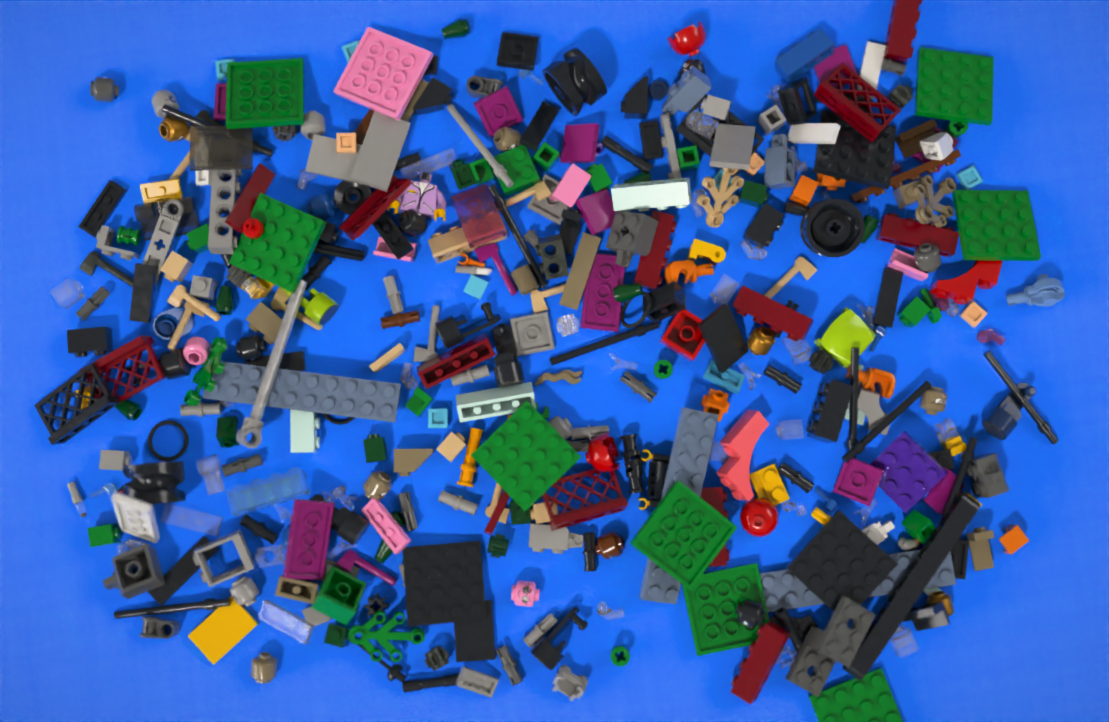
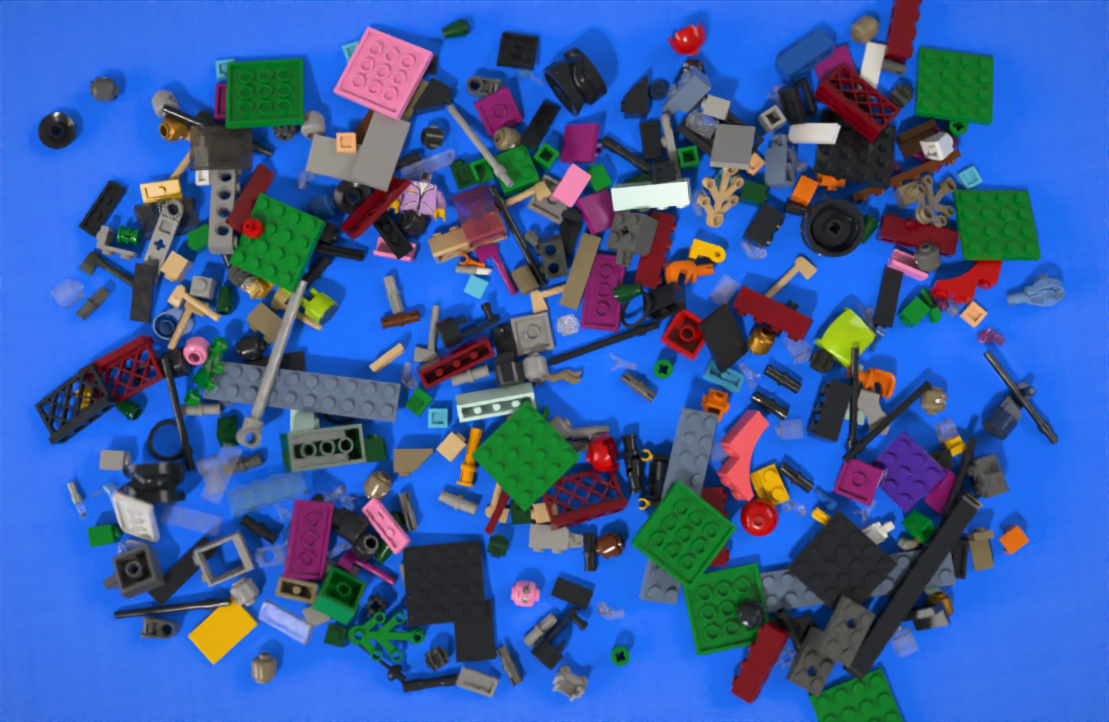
black brick [67,326,113,358] -> none
none -> black dish [38,112,76,150]
none -> black bar [161,357,195,471]
none -> clear tile [200,443,243,505]
none -> brick [279,423,366,473]
none -> black head [352,533,381,561]
none -> pearl dark grey gear [420,125,444,150]
none -> light grey head [522,352,548,382]
none -> black tile [551,577,594,609]
none -> black bracket [650,157,677,184]
none -> black pin [750,390,790,420]
none -> dark tan head [850,16,879,44]

